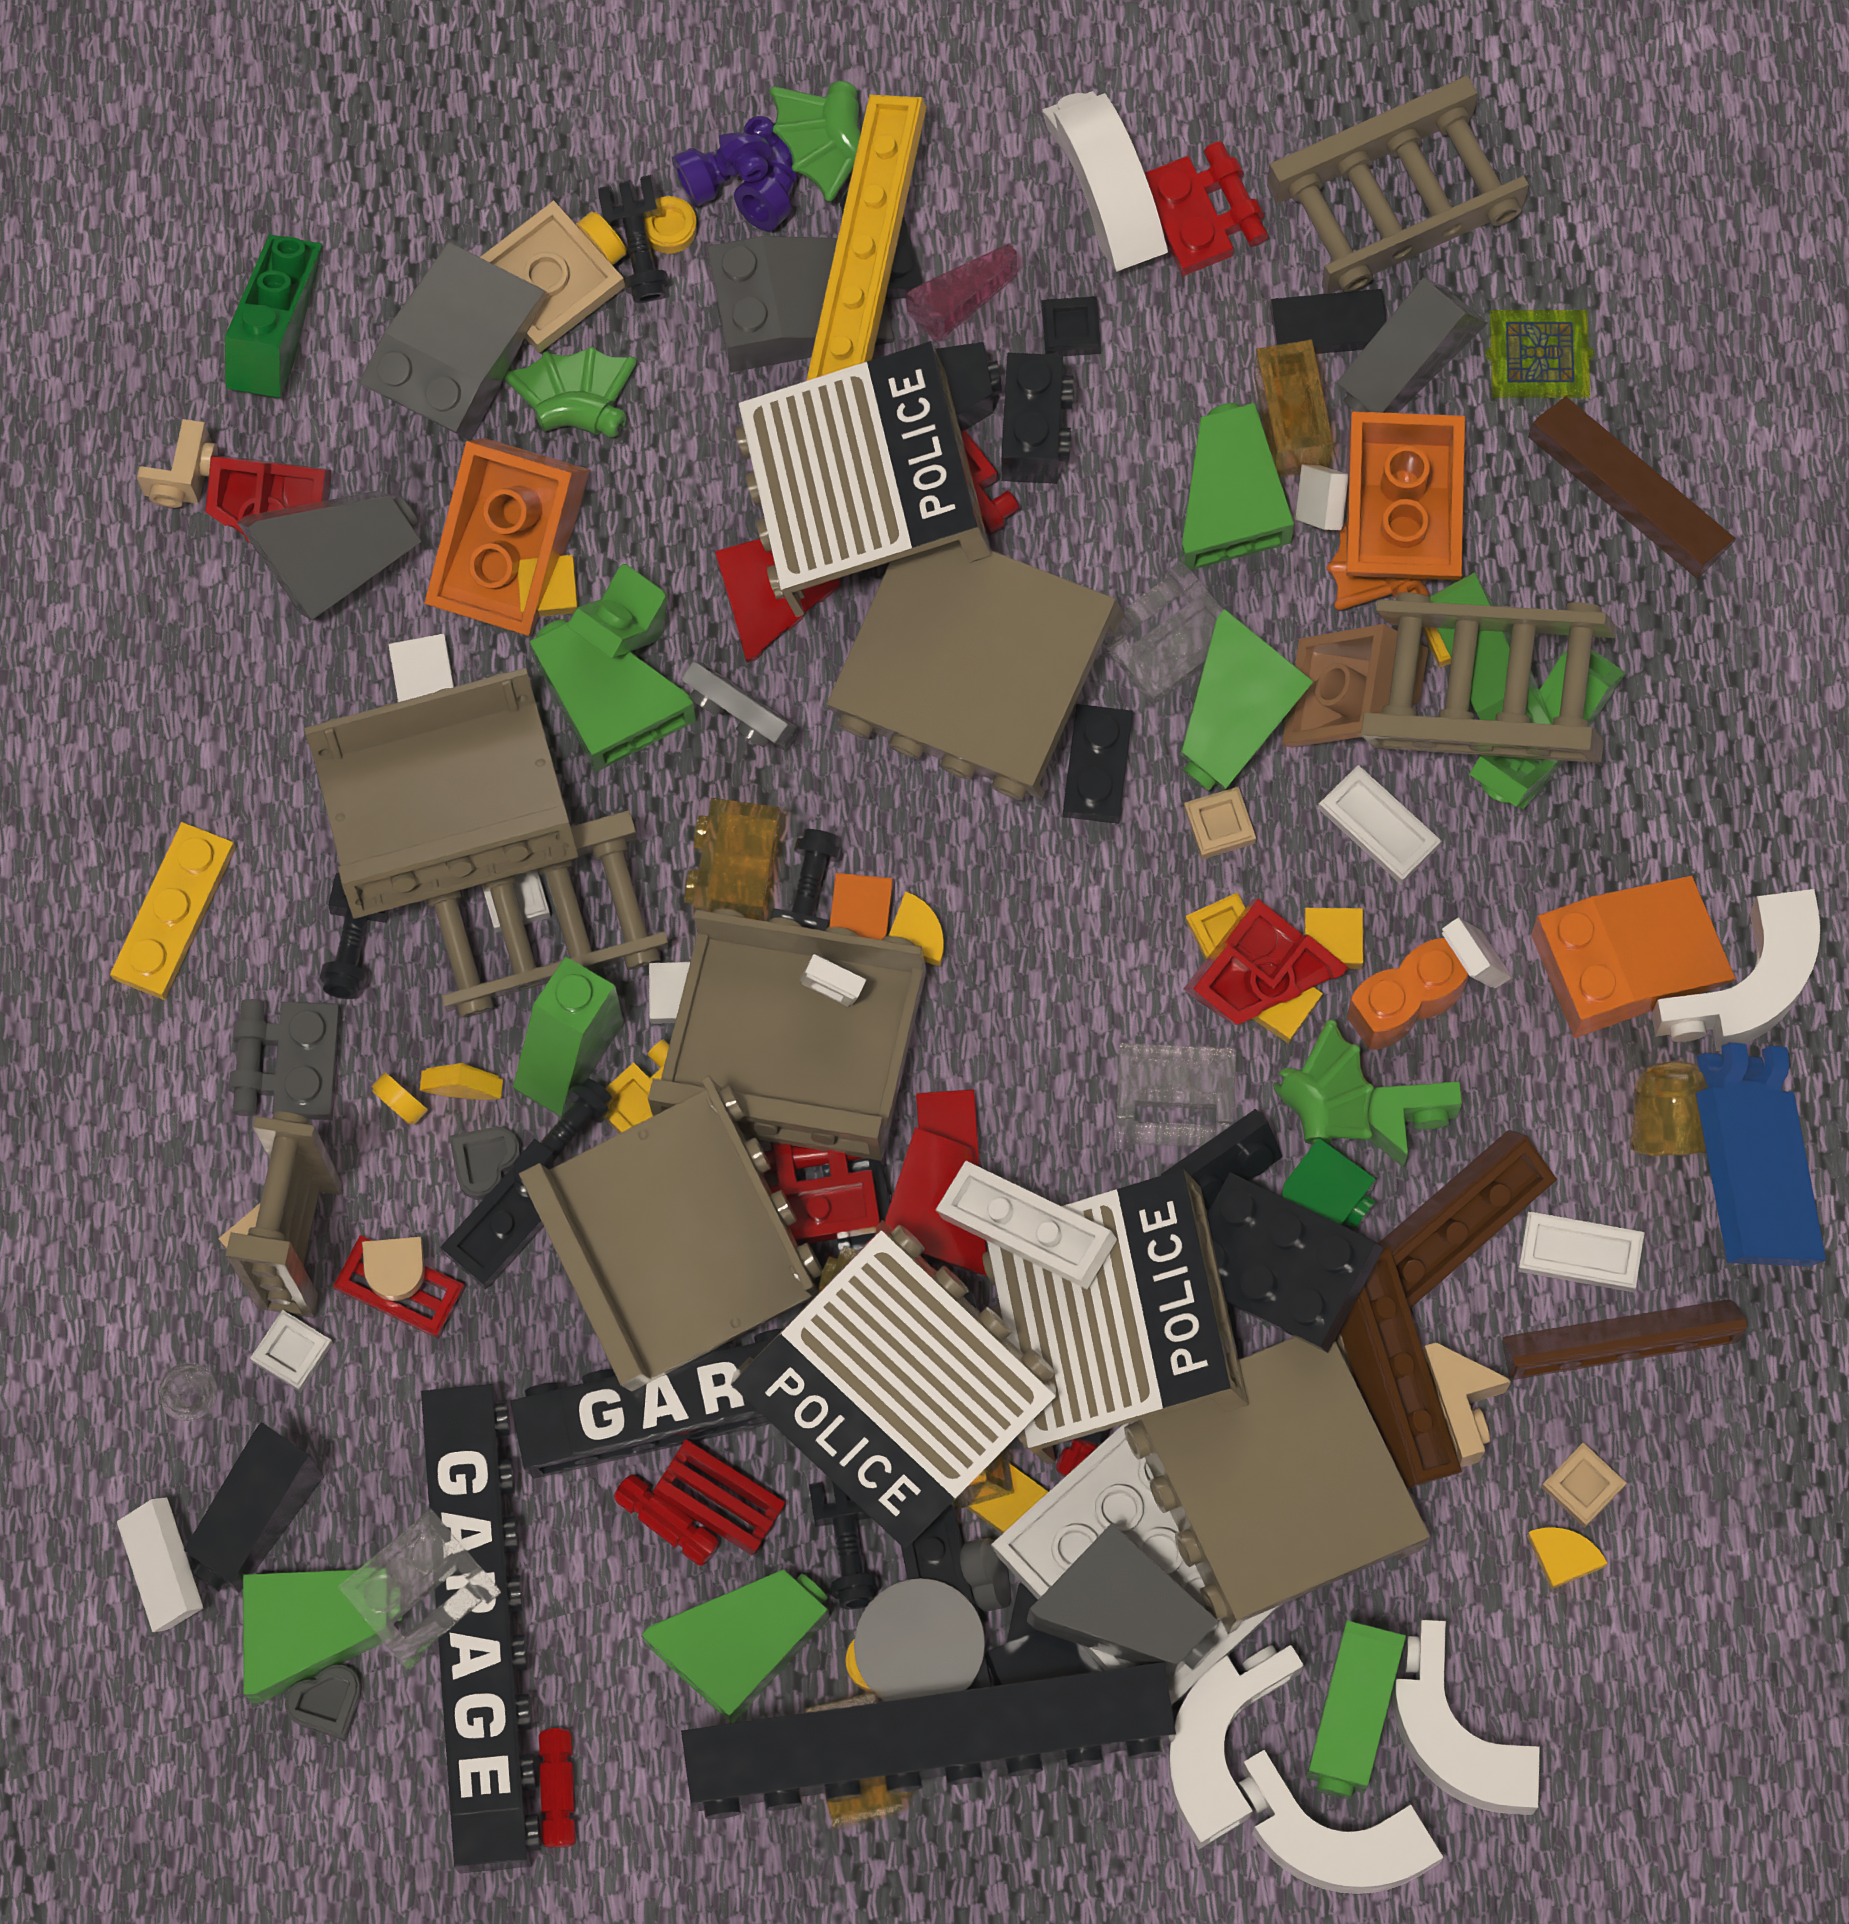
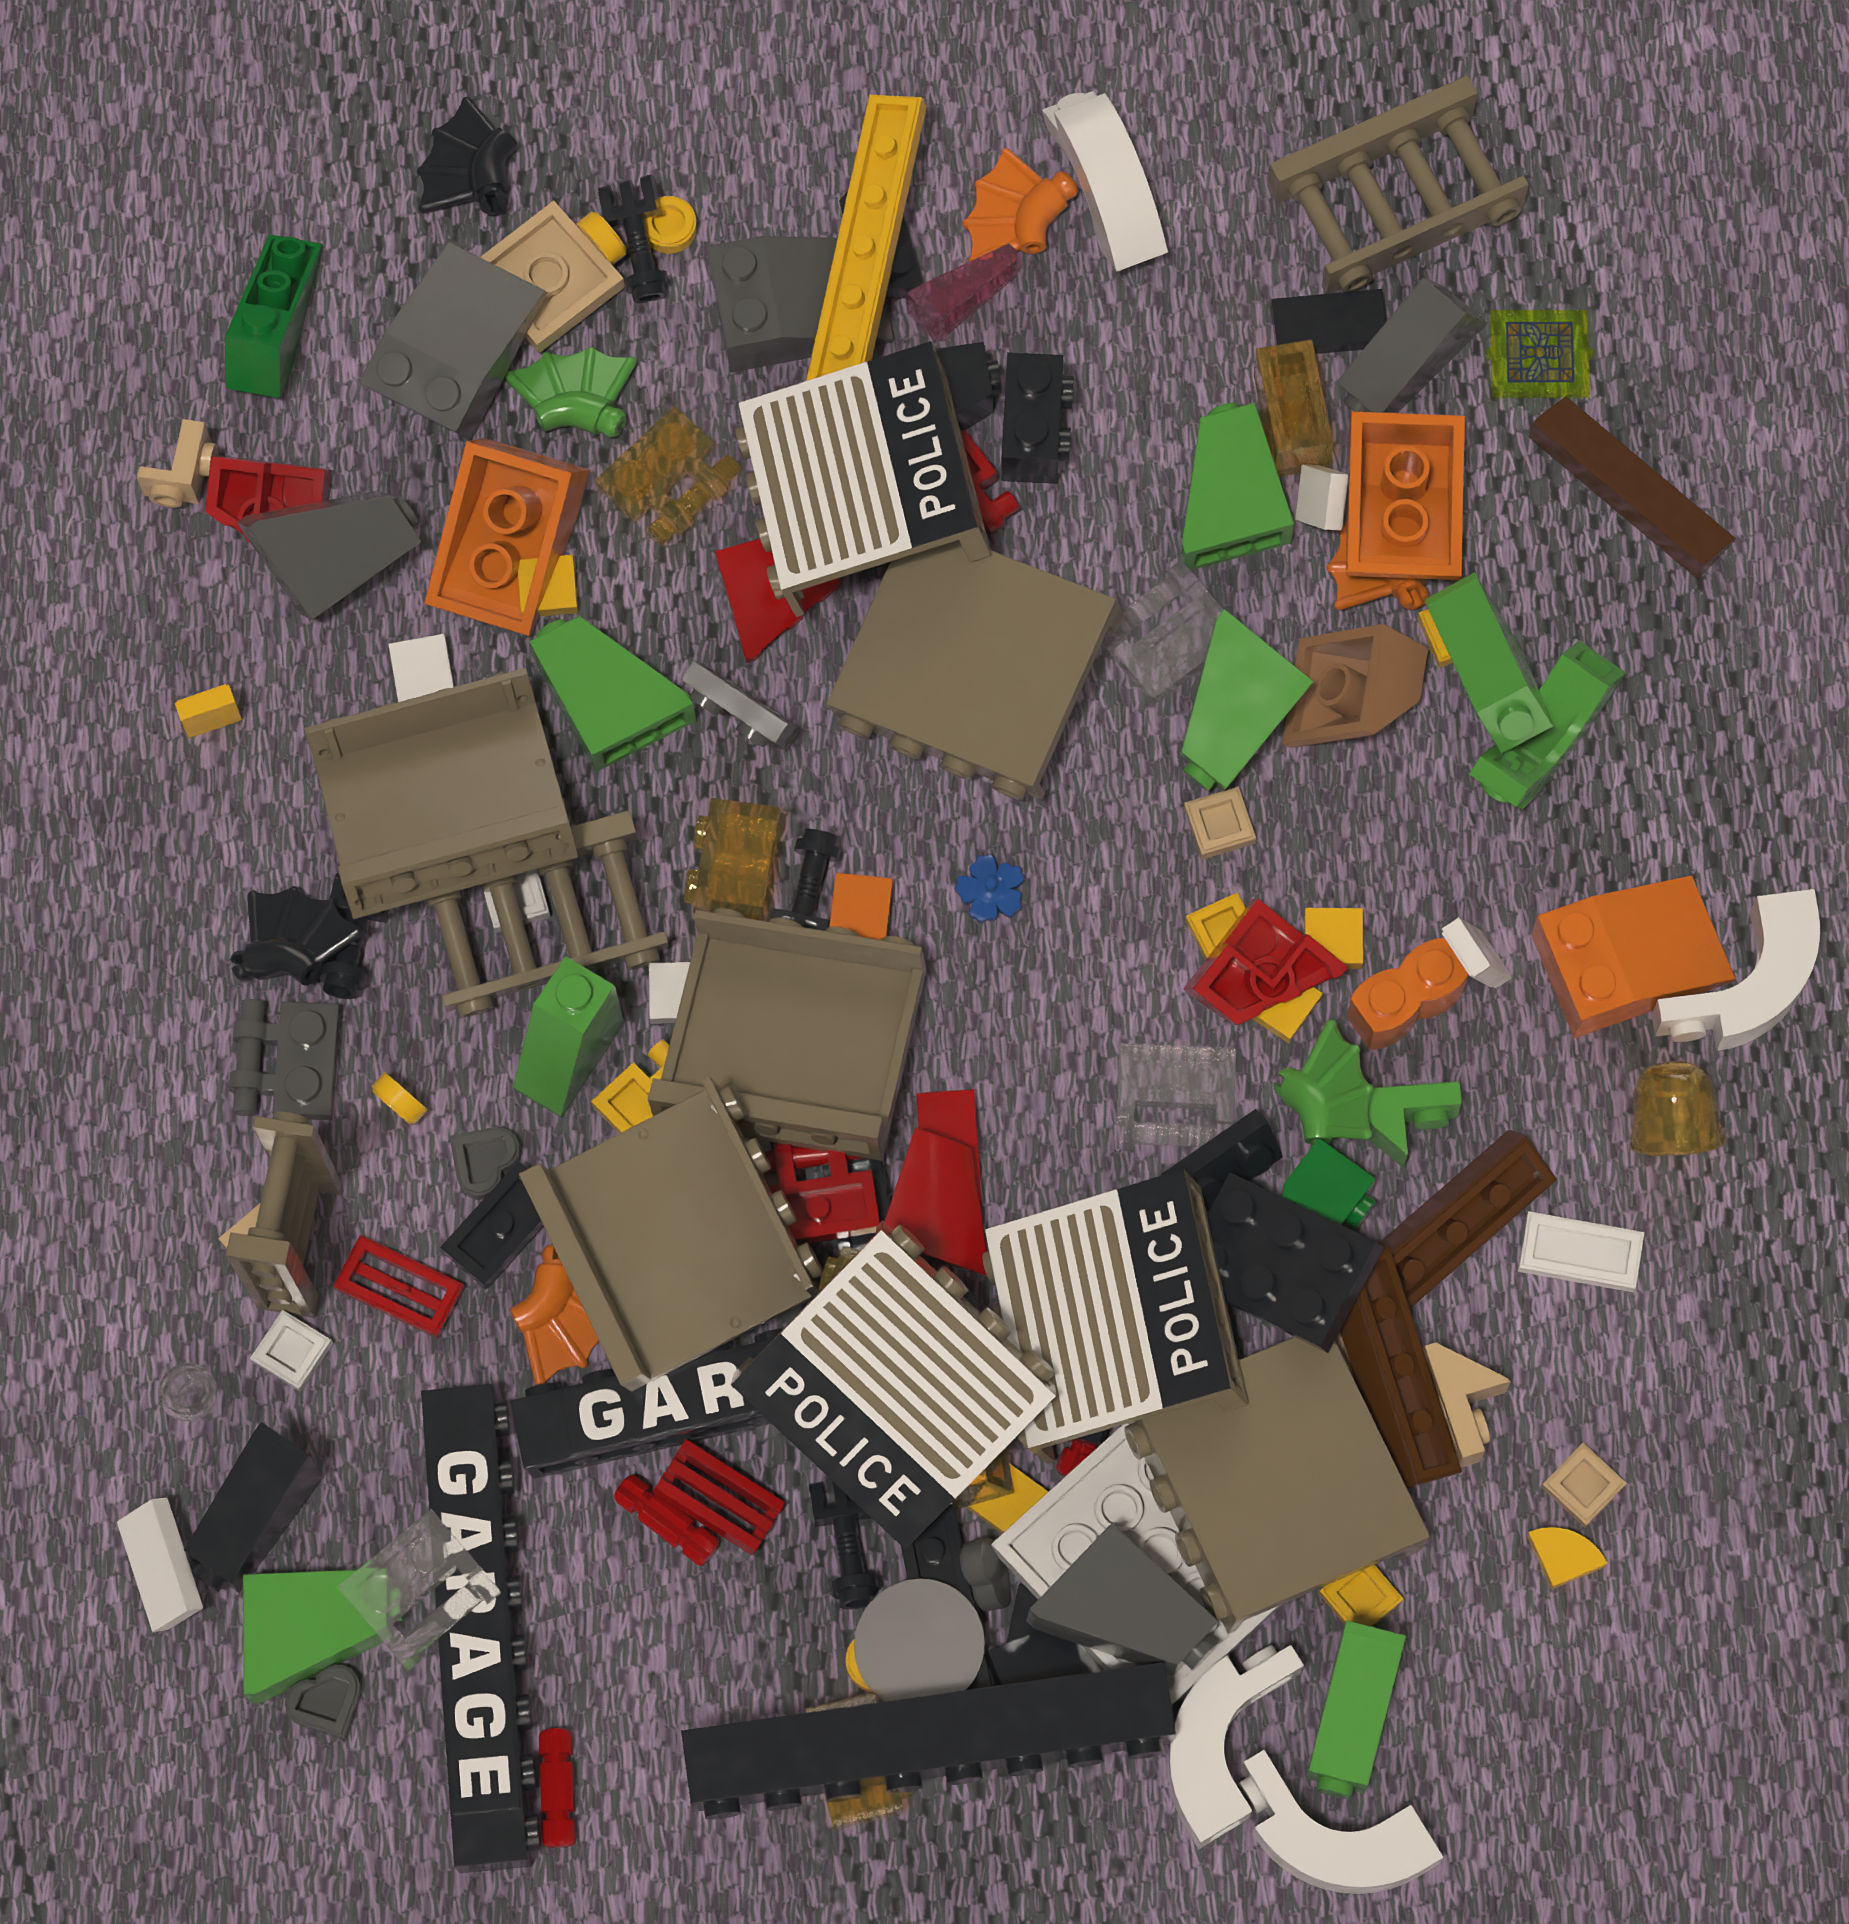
yellow plate [110,822,236,1000] -> none
tan tile [362,1237,425,1301] -> none
yellow tile [419,1063,503,1100] -> none
black hinge [513,1078,613,1197] -> none
bright green slope [567,564,667,658] -> none
bright green slope [641,1569,829,1723] -> none
dark purple arm [672,132,772,207] -> none
dark purple arm [734,116,797,231] -> none
bright green arm [769,81,861,202] -> none
white tile [799,954,866,1007] -> none
yellow tile [889,891,944,967] -> none
white plate [936,1161,1117,1289] -> none
black tile [1041,296,1101,357] -> none
black plate [1063,704,1133,824] -> none
red plate [1144,141,1269,277] -> none
white tile [1318,765,1442,885] -> none
dark tan fence [1361,593,1617,763] -> none
white arch [1392,1620,1540,1815] -> none
reddish brown slope [1502,1300,1748,1380] -> none
blue tile [1696,1042,1826,1267] -> none
none -> yellow tile [175,684,242,738]
none -> black arm [230,886,364,986]
none -> black arm [417,97,518,215]
none -> orange arm [509,1245,599,1385]
none -> clear yellow plate [594,406,741,546]
none -> blue plant [954,854,1024,923]
none -> orange arm [962,148,1078,267]
none -> yellow tile [1318,1565,1403,1627]

